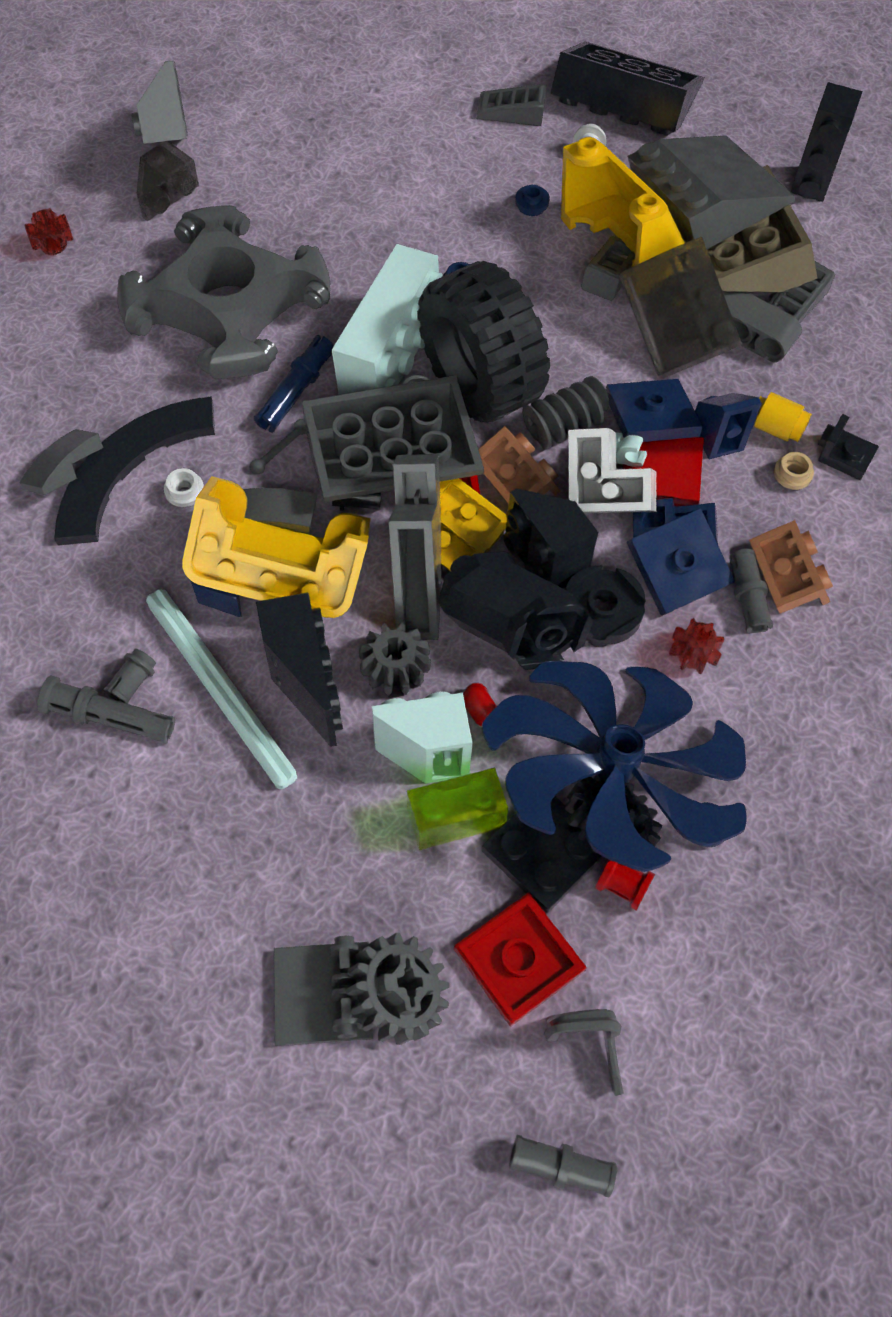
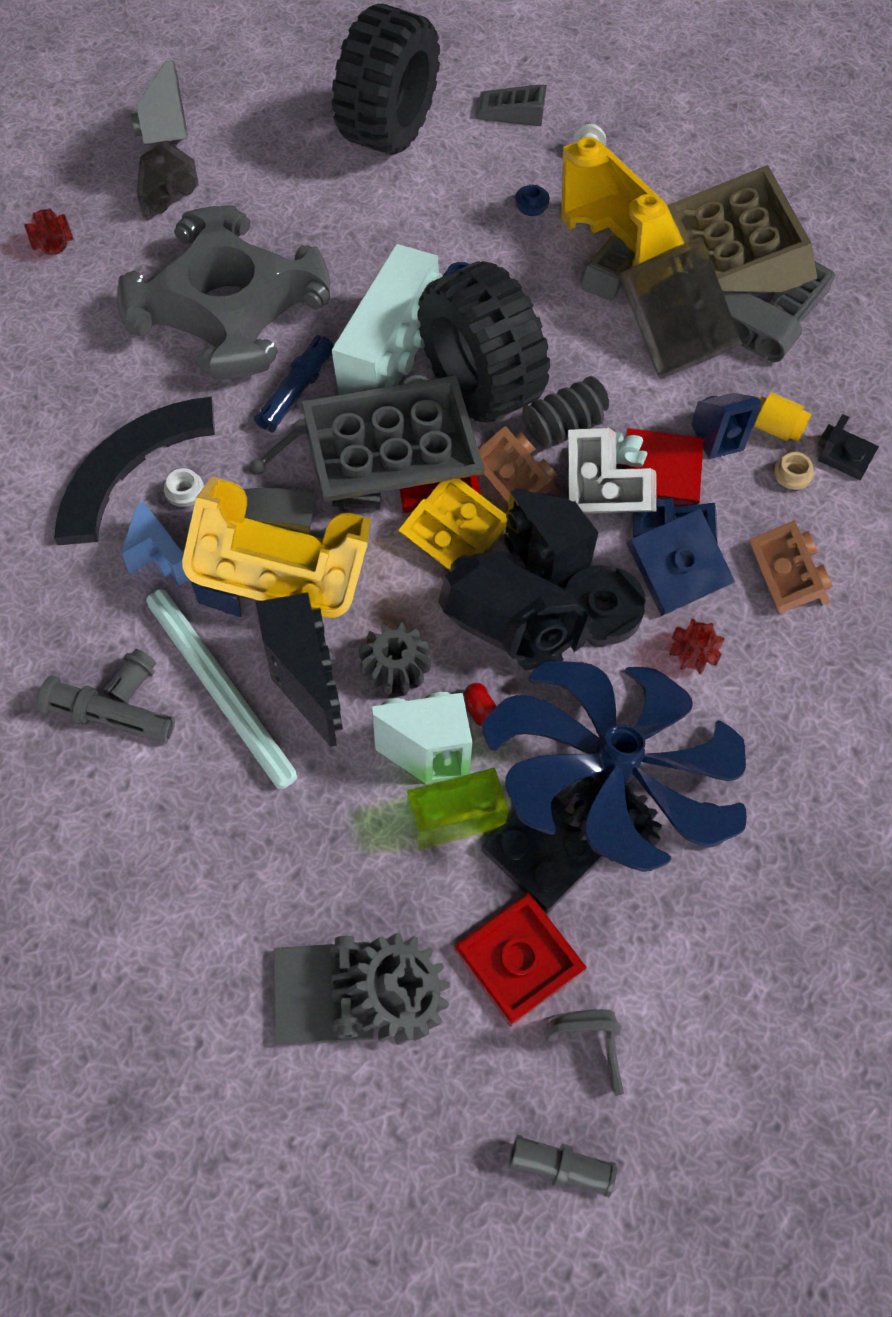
dark grey slope [19,429,103,495] -> none
dark grey slope [389,454,441,640] -> none
black slope [550,41,705,135] -> none
red bush [595,860,655,911] -> none
dark blue plate [606,379,702,442] -> none
dark grey slope [627,135,795,254] -> none
dark grey pin [729,549,773,633] -> none
black brick [791,82,863,202] -> none
none -> medium blue slope [122,501,190,586]
none -> black tyre [332,3,440,155]

